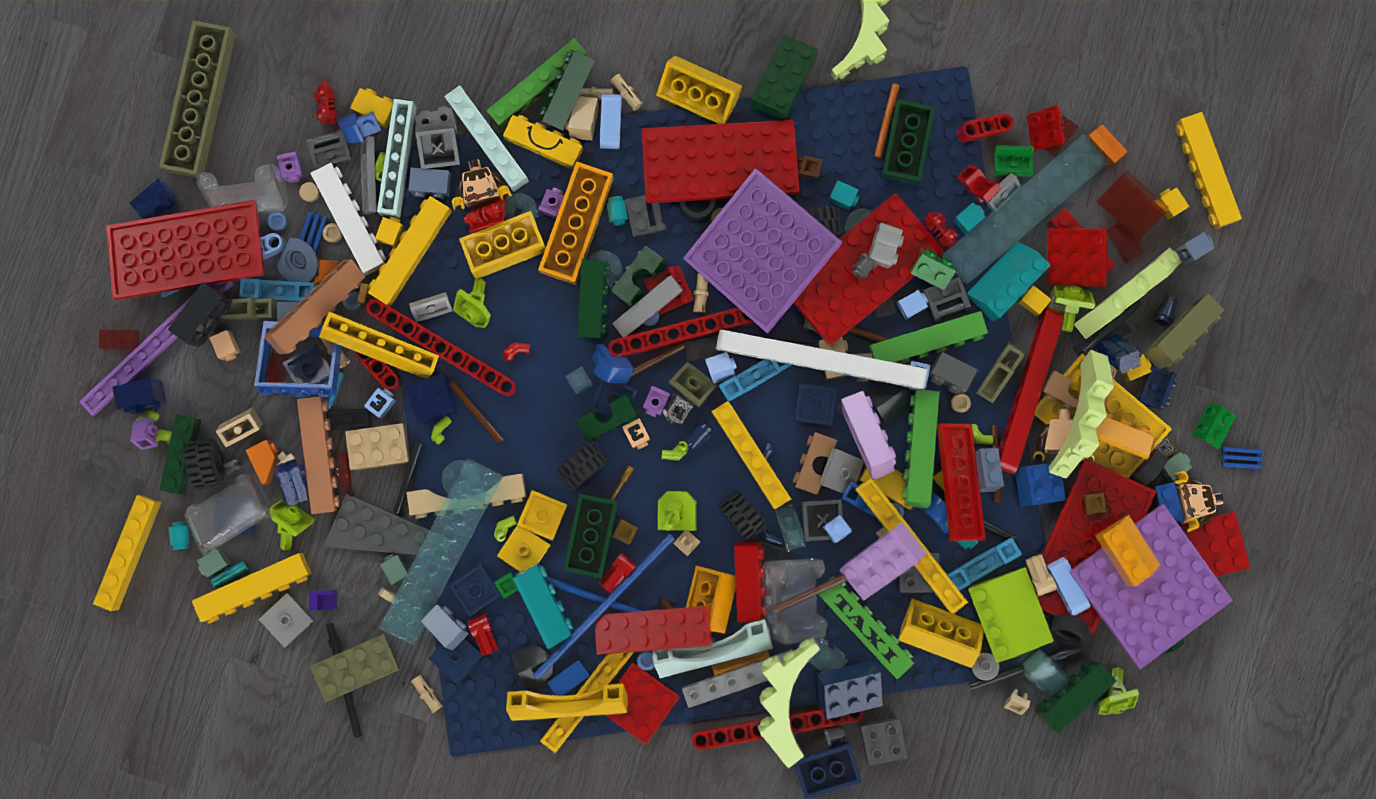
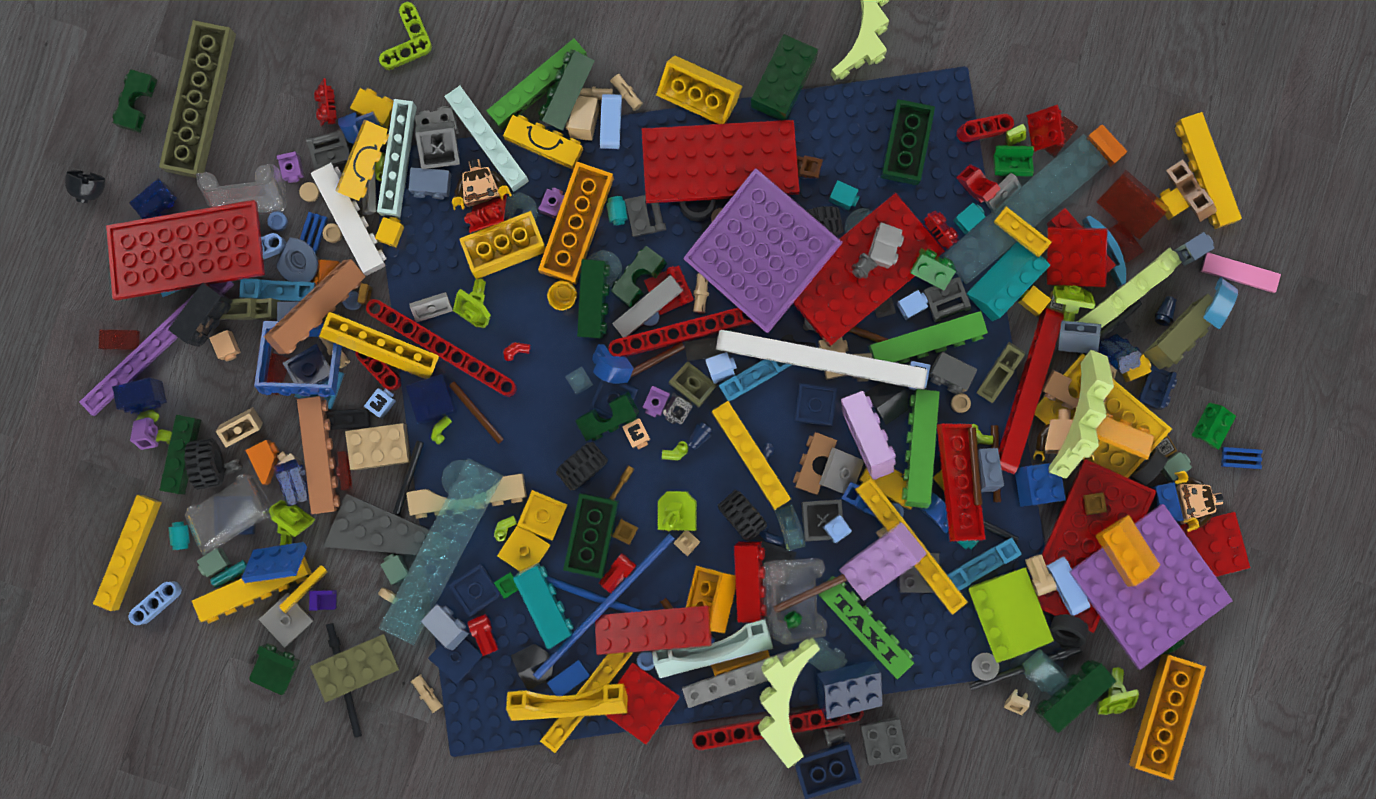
yellow brick [368,196,452,307] -> none
orange bar [874,84,900,158] -> none
yellow slope [898,598,984,668] -> none
none -> black cylinder [65,170,105,203]
none -> dark green arch [112,69,157,133]
none -> light blue beam [129,581,182,625]
none -> blue plate [241,542,307,583]
none -> dark green bracket [249,643,300,695]
none -> yellow tile [279,565,328,613]
none -> yellow brick [335,120,389,201]
none -> lime beam [379,2,432,70]
none -> yellow hair [547,280,577,311]
none -> green plate [783,611,802,629]
none -> reddish brown bar [968,427,982,506]
none -> yellow tile [994,206,1052,258]
none -> lime tile [1006,124,1026,146]
none -> sand blue brick [1058,320,1101,354]
none -> dark azure slope [1082,215,1126,287]
none -> light orange brick [1129,654,1206,780]
none -> medium nougat arch [1166,160,1217,222]
none -> bright pink tile [1201,253,1281,293]
none -> dark azure slope [1203,277,1238,329]

